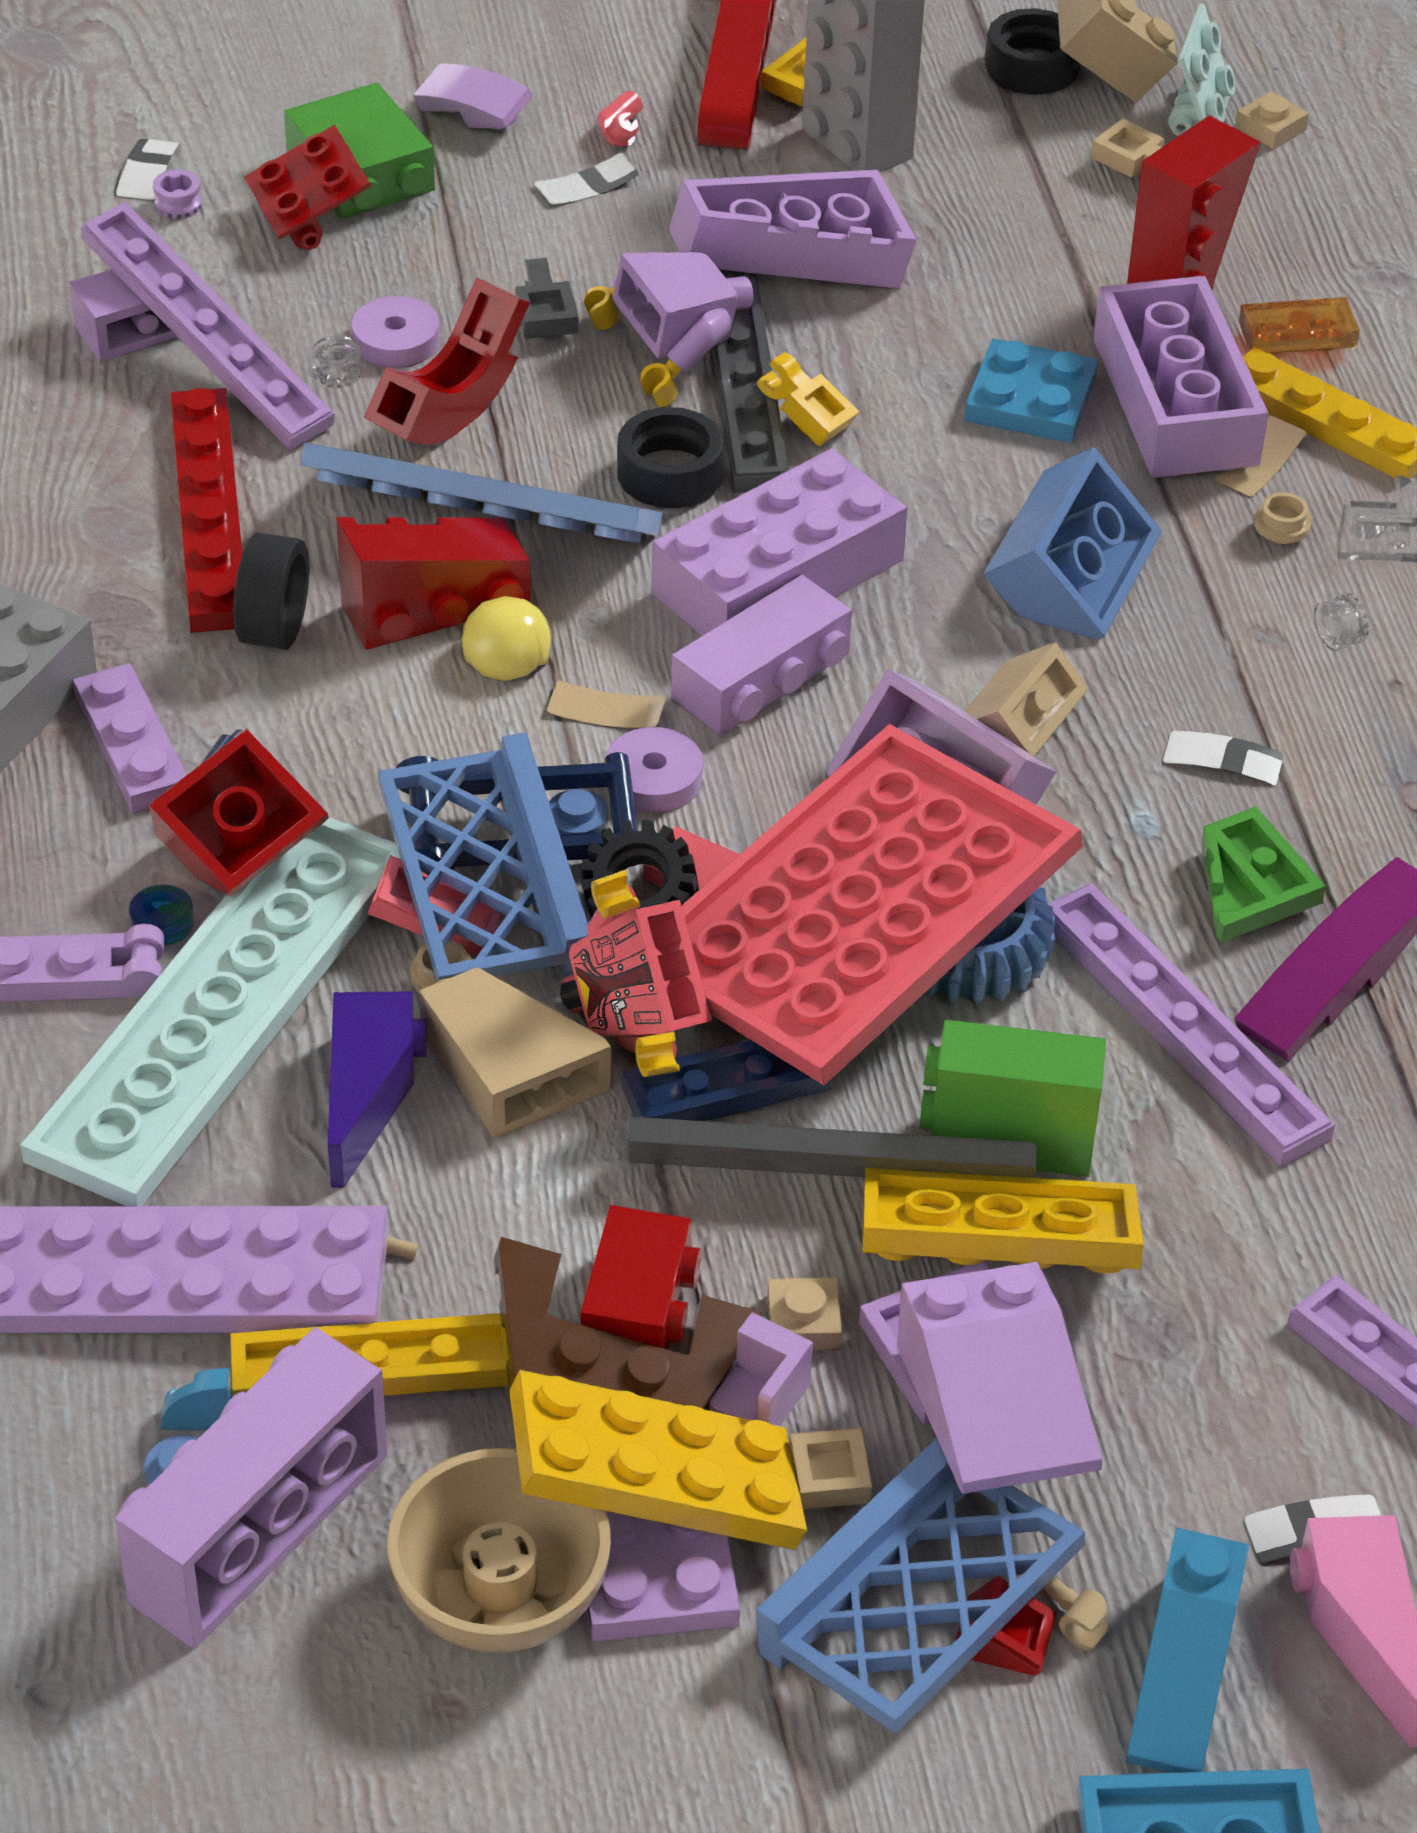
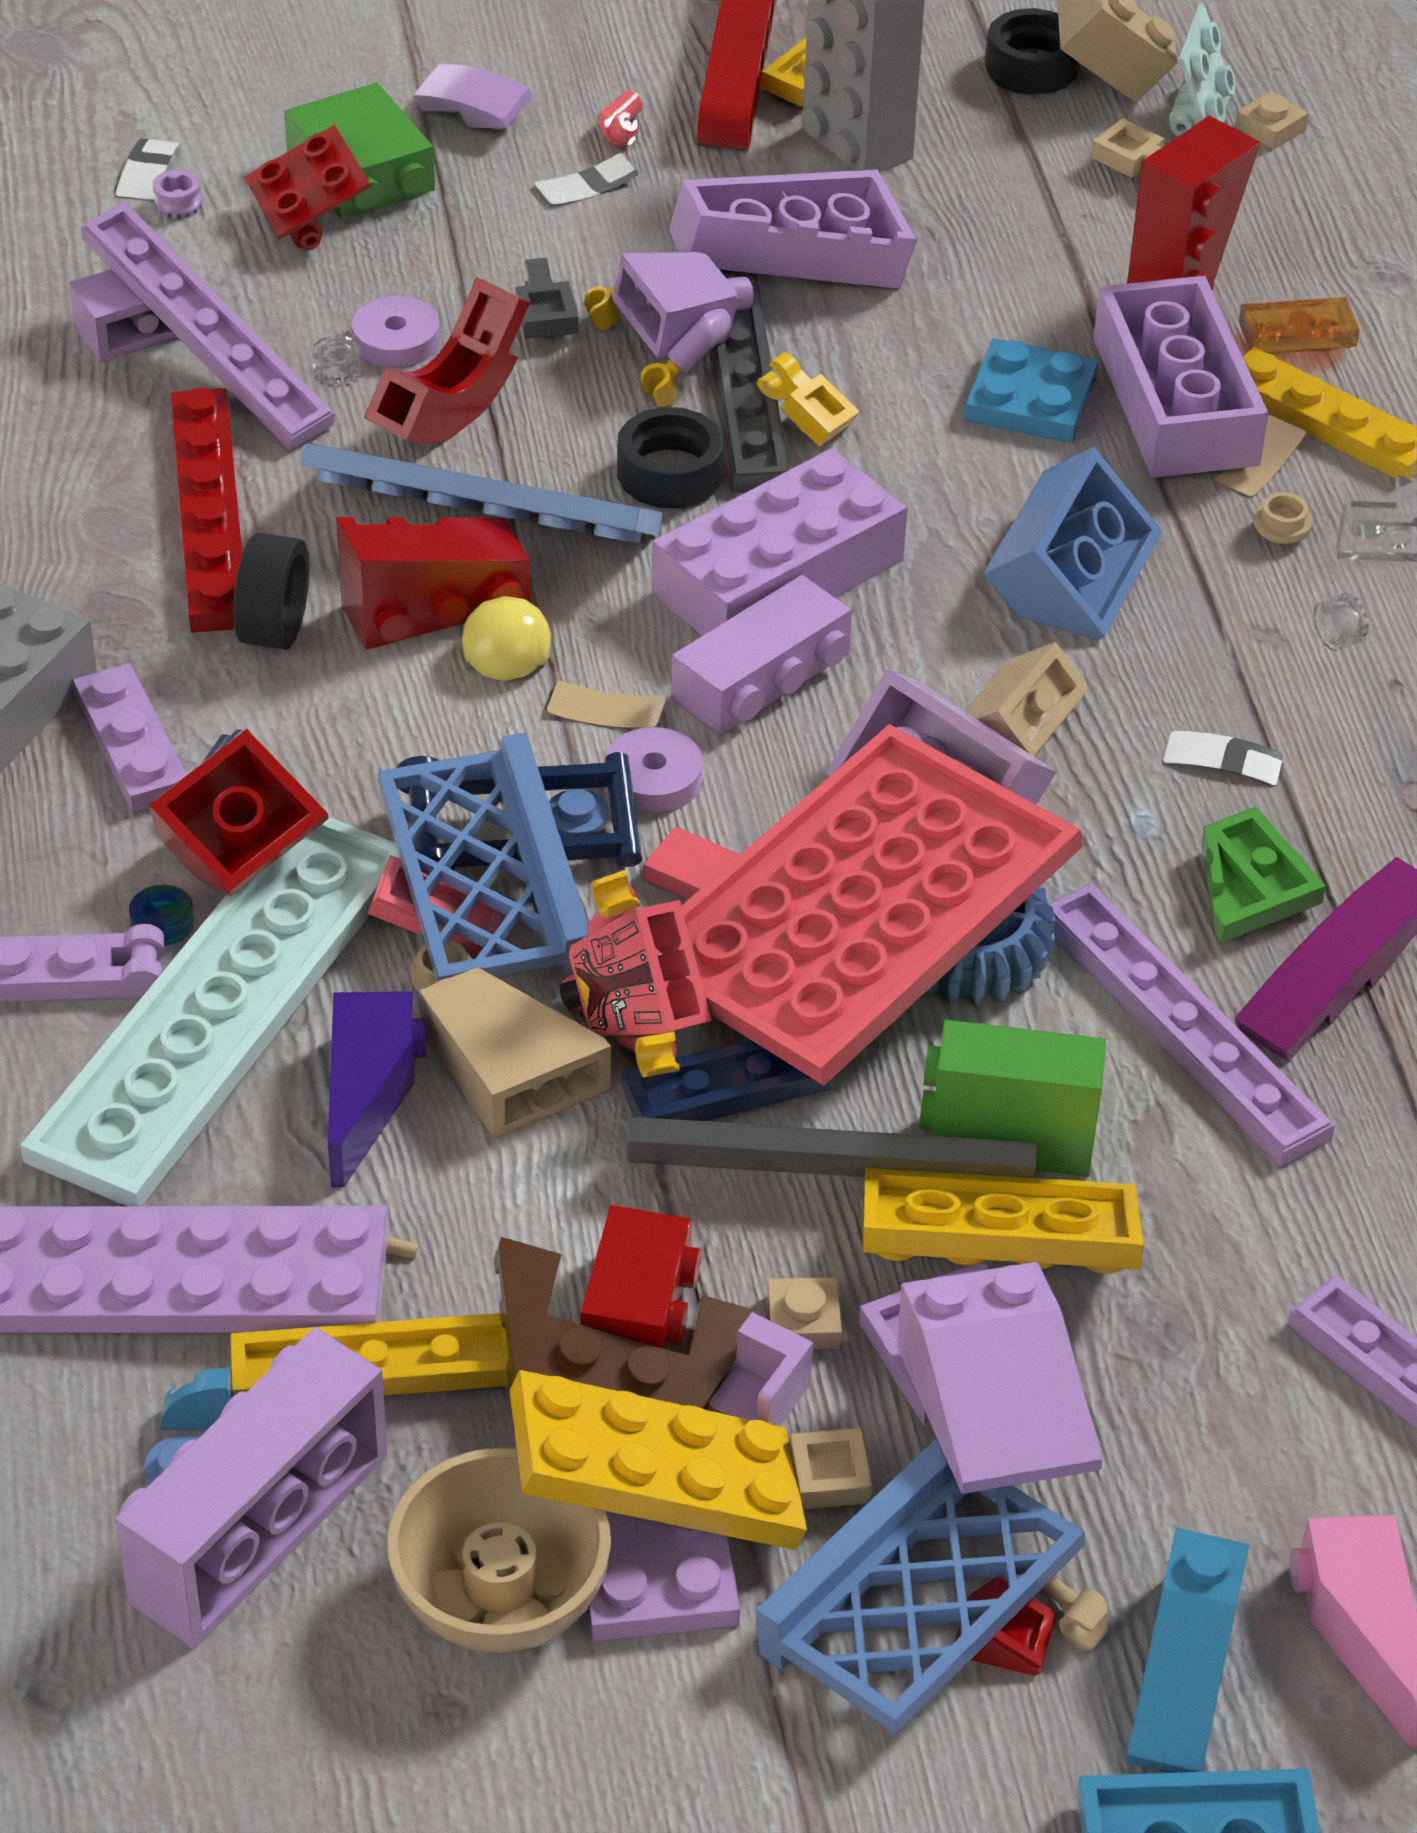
black tyre [581,820,699,917] -> none
white sticker [1244,1495,1381,1564] -> none

